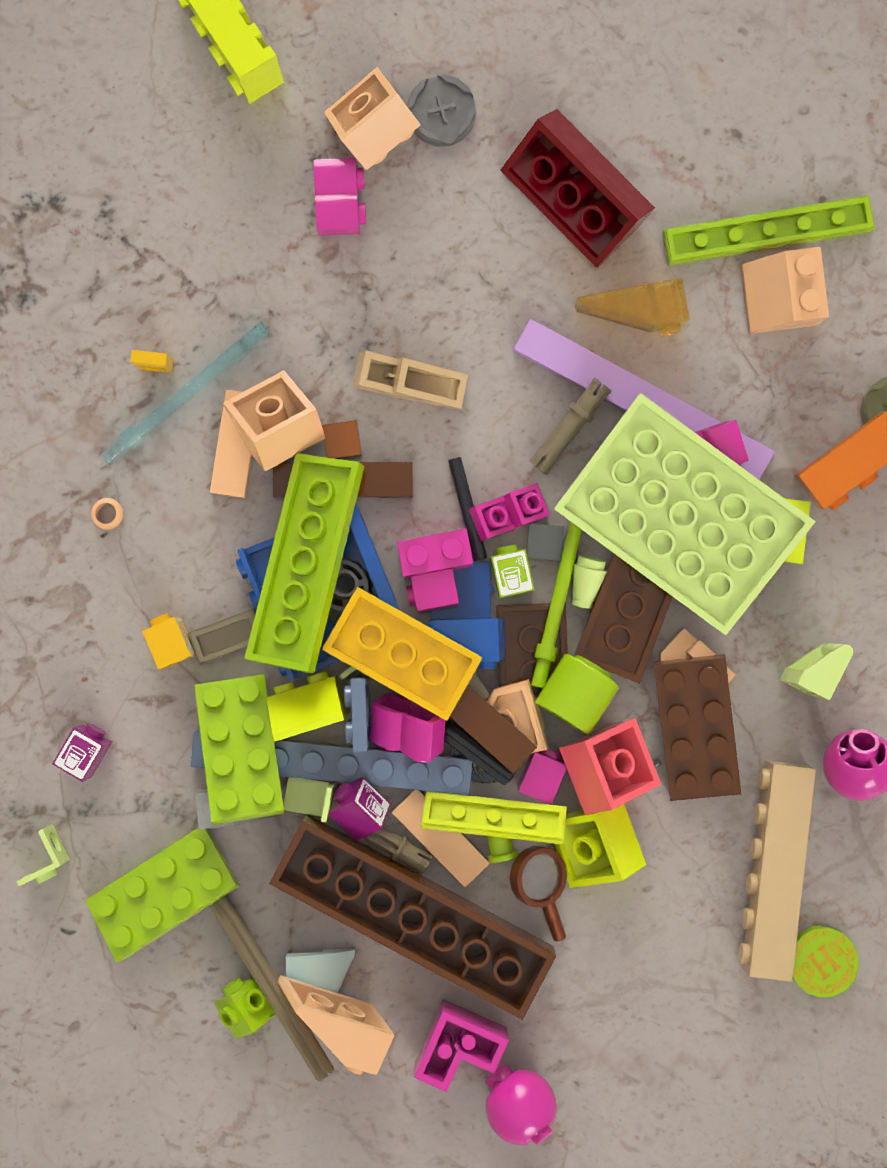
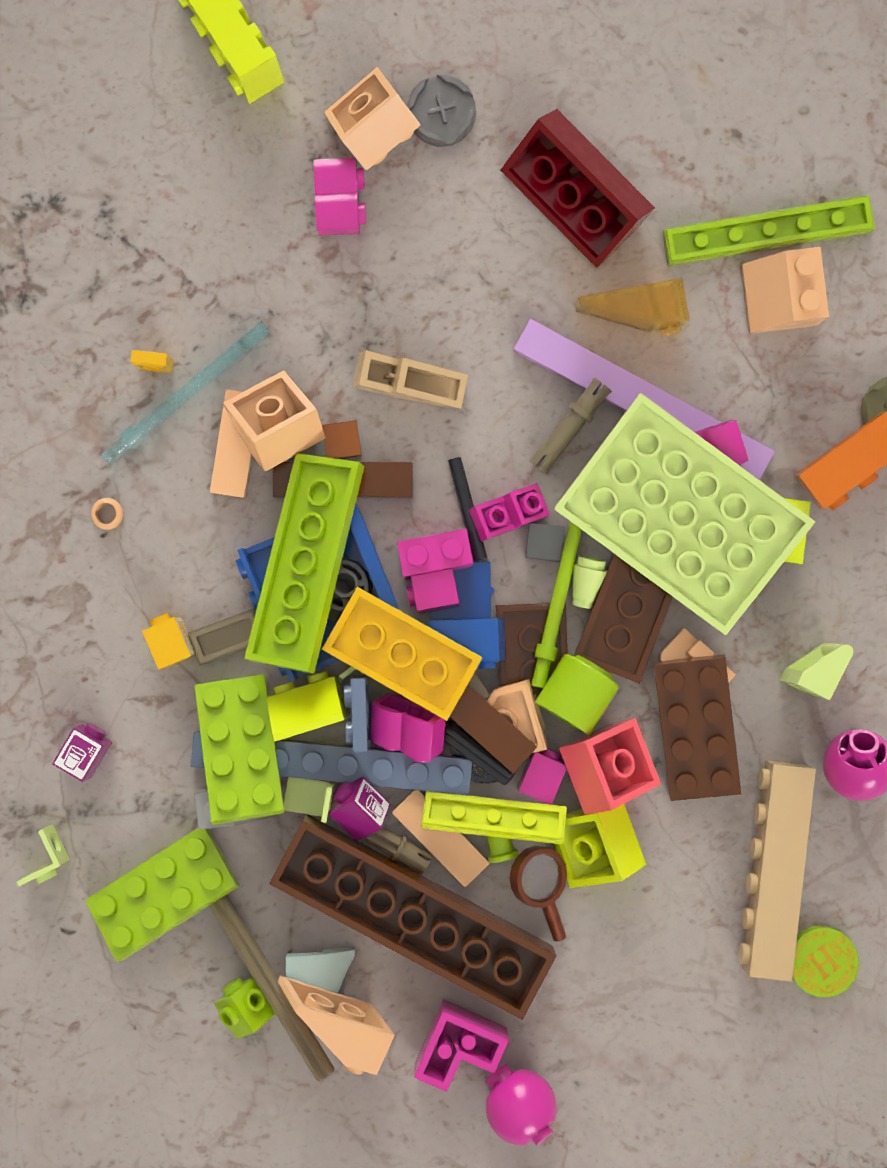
brick [490,544,535,598] -> none

